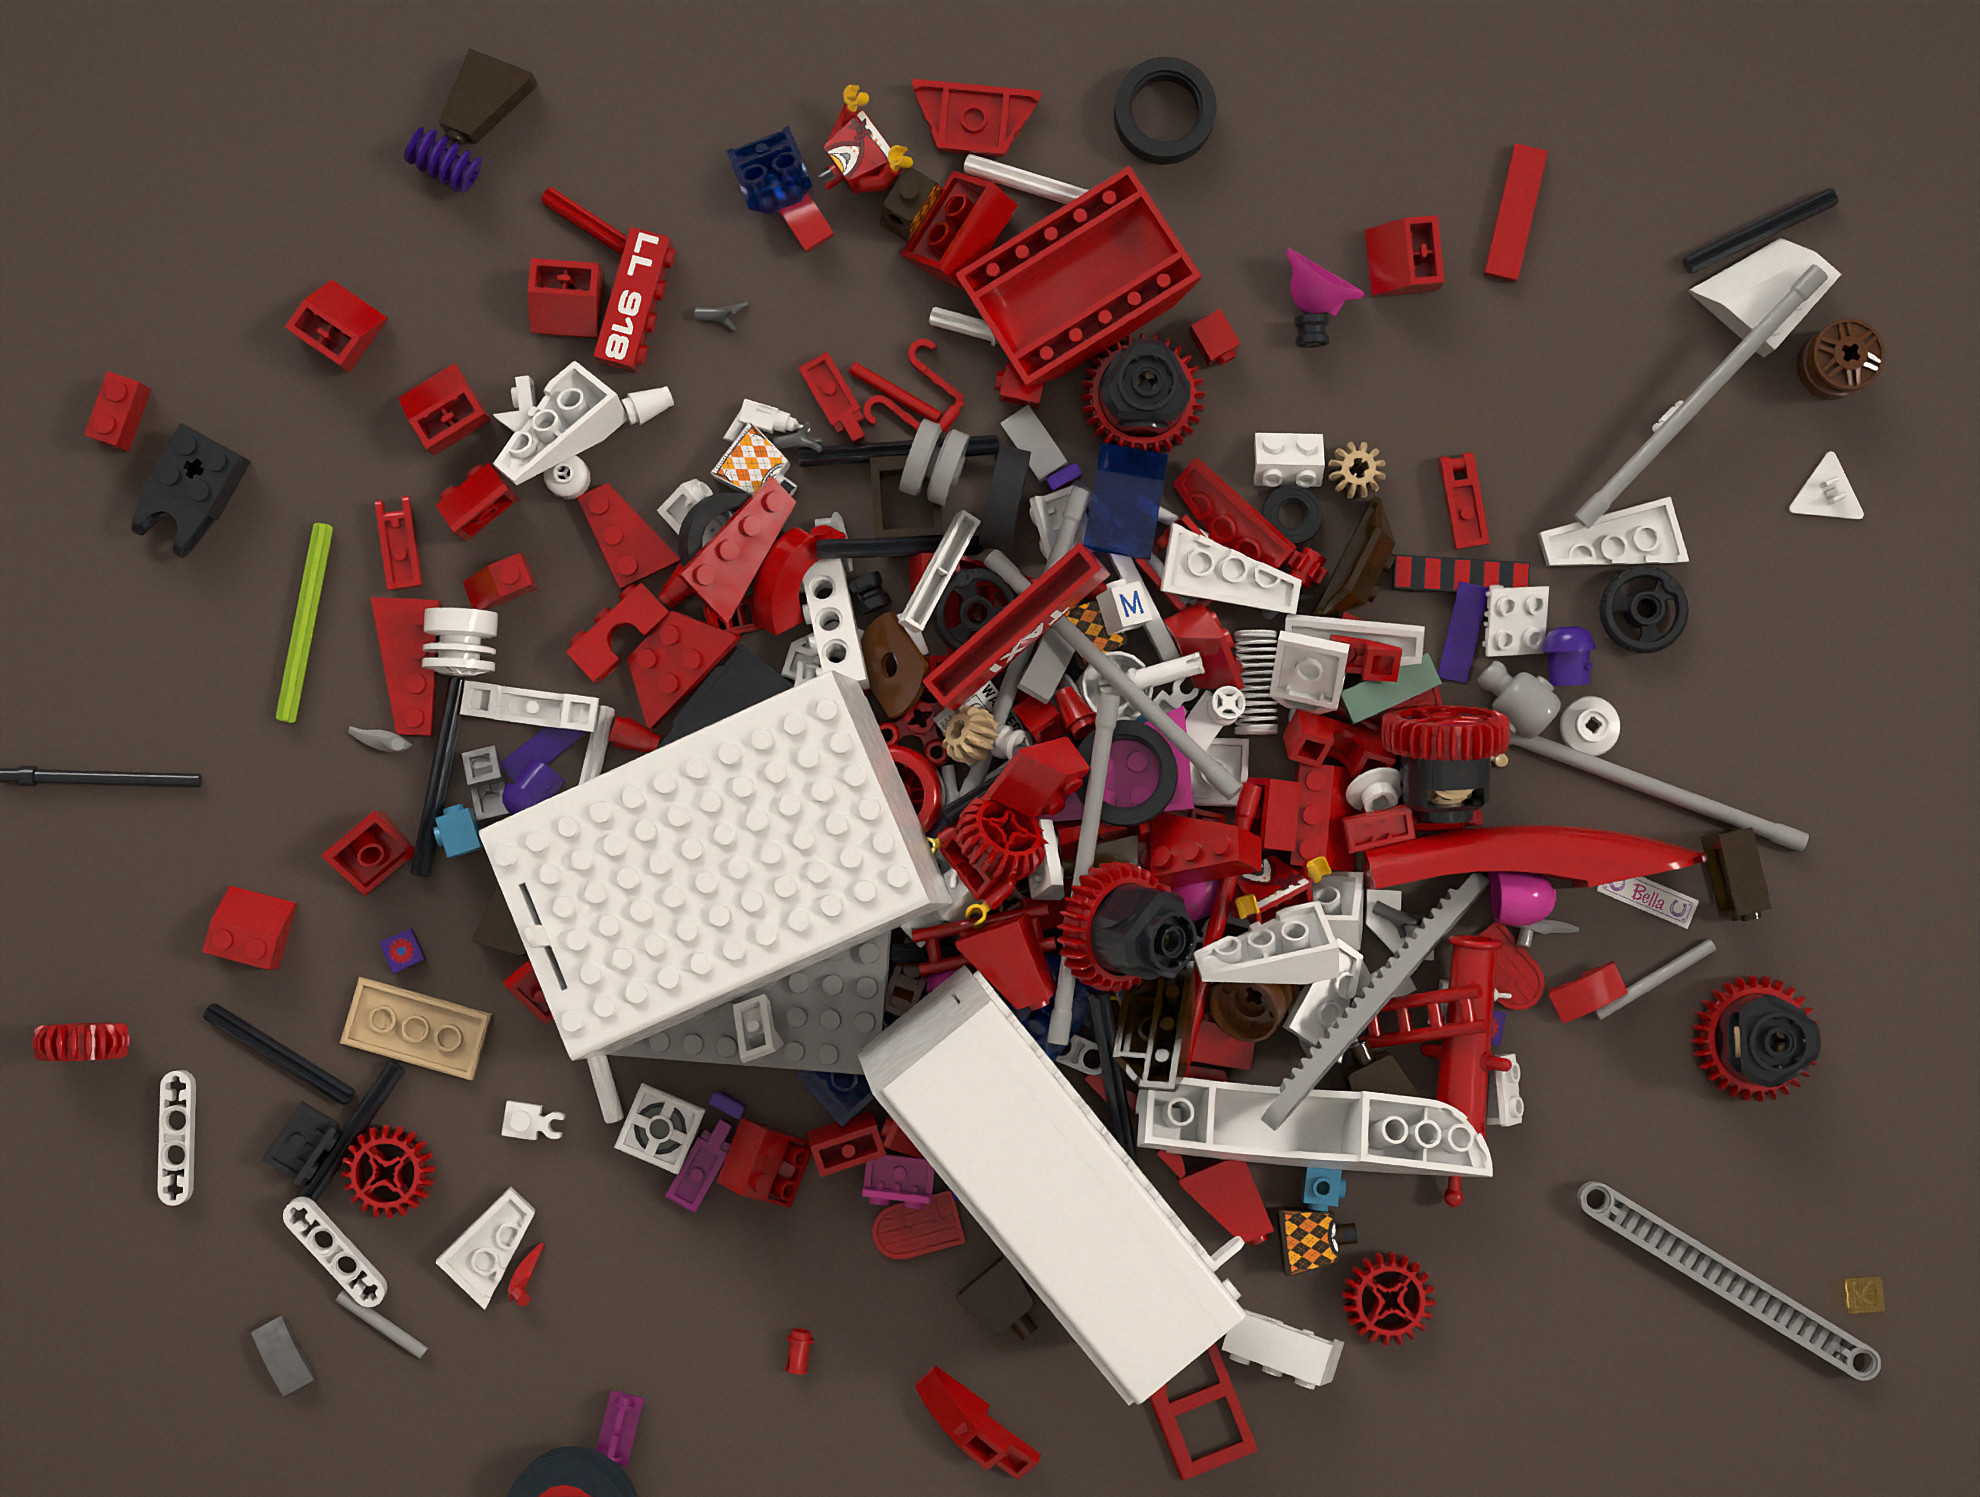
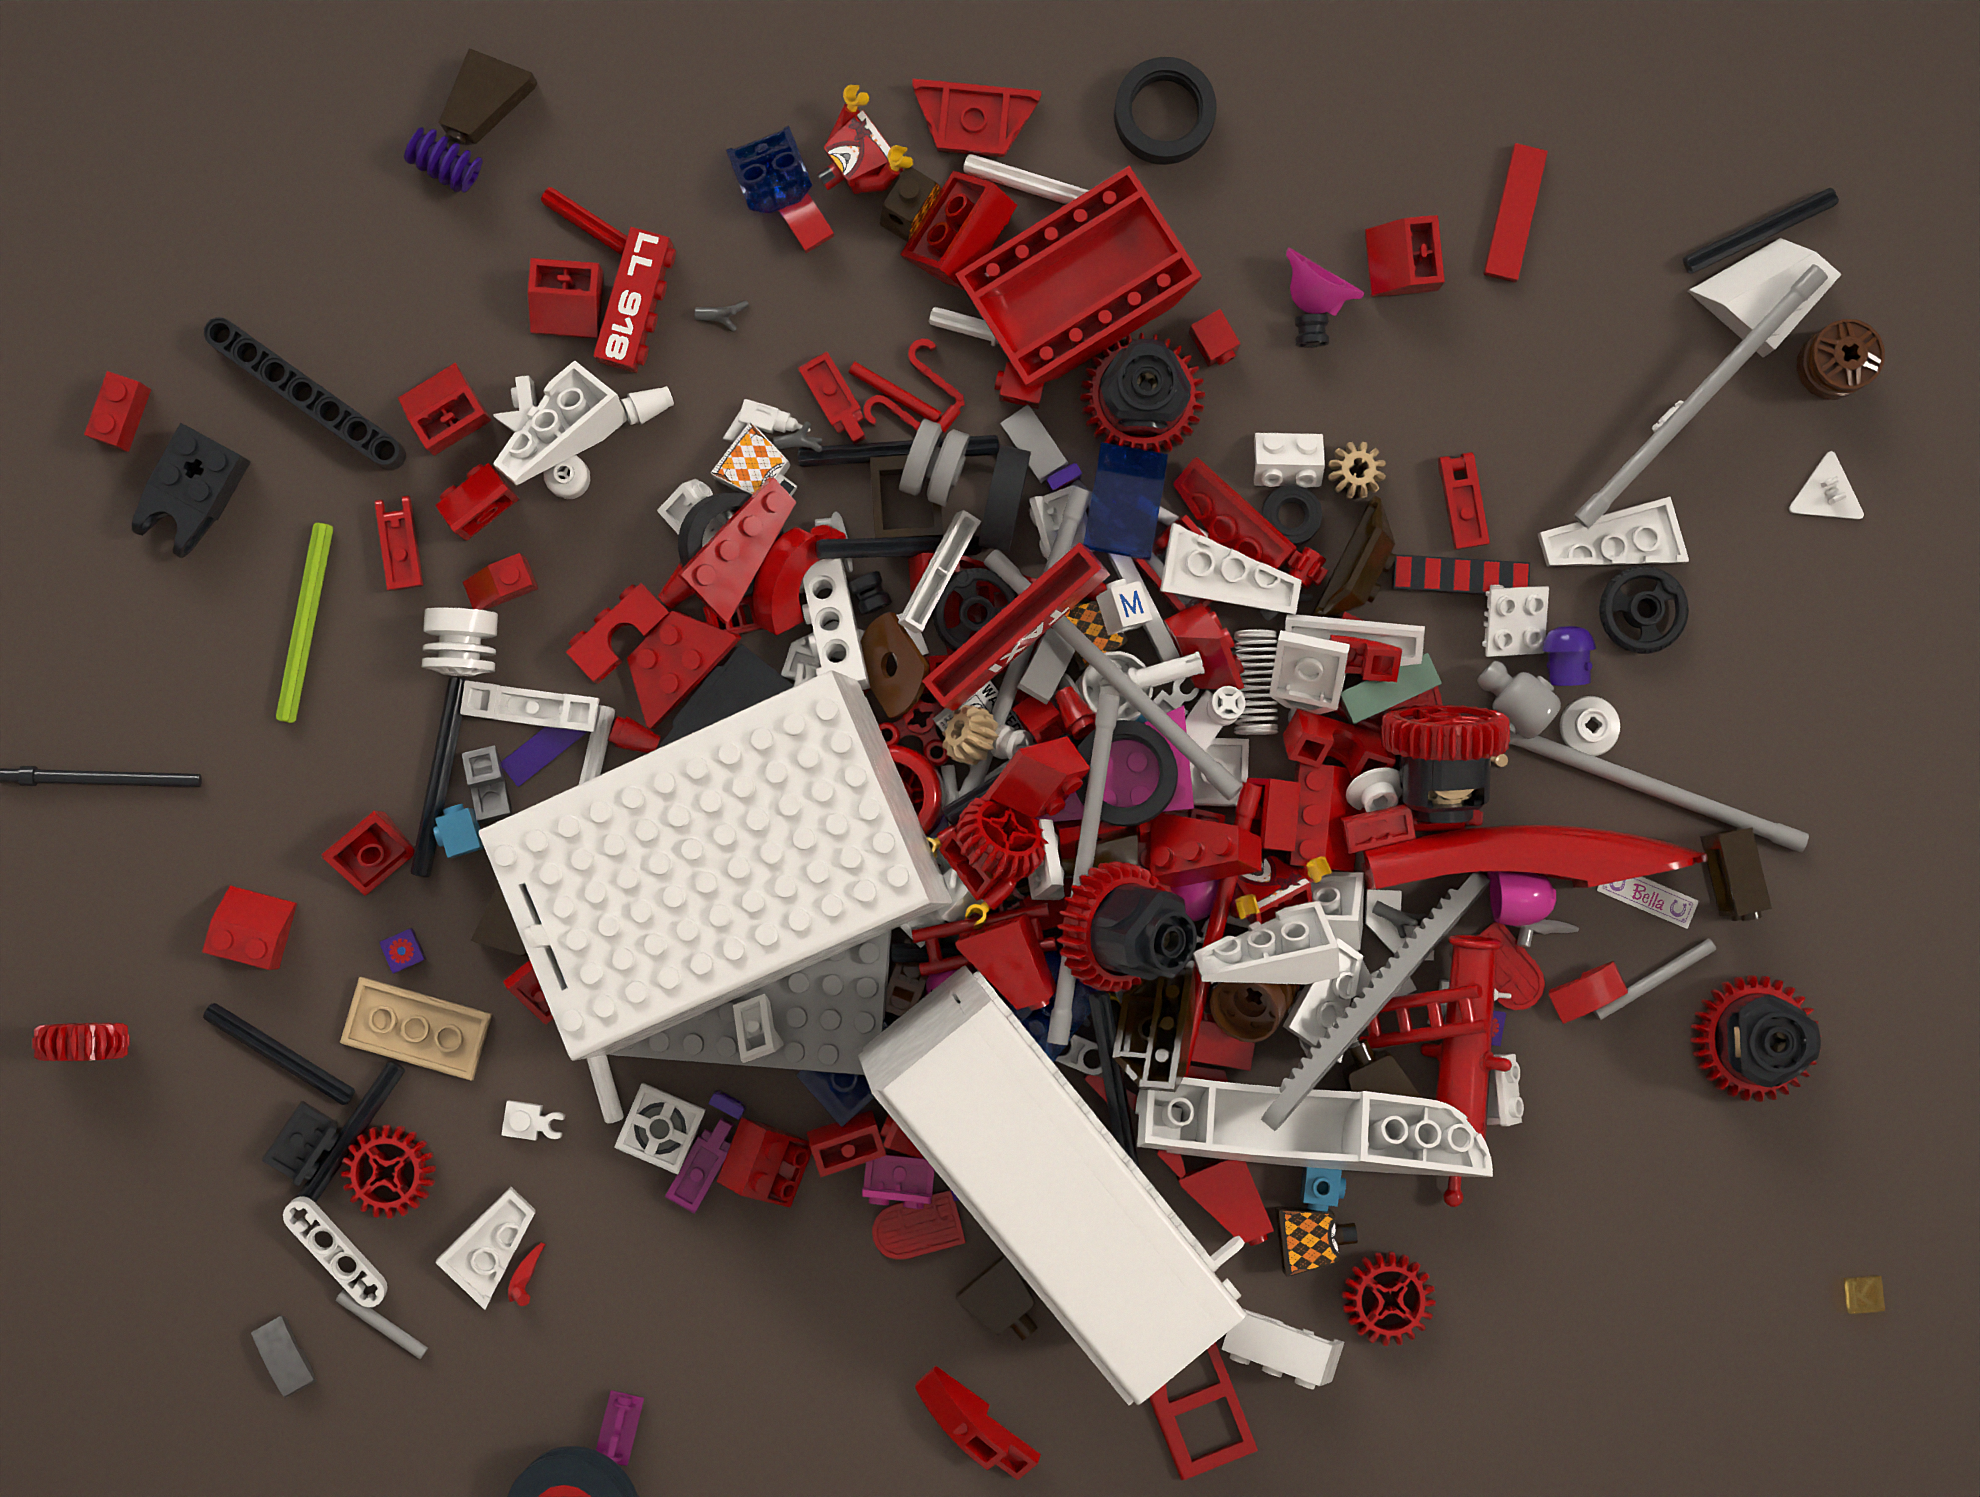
white beam [157,1070,196,1206] -> none
red slope [285,279,388,373] -> none
light grey bar [348,726,413,752] -> none
red wing [371,597,441,736] -> none
dark purple piece [502,758,565,815] -> none
red wing [577,483,681,590] -> none
red pin [785,1328,814,1375] -> none
dark purple sticker [1438,581,1489,684] -> none
light grey gear [1577,1181,1881,1381] -> none
none -> black beam [203,317,406,470]

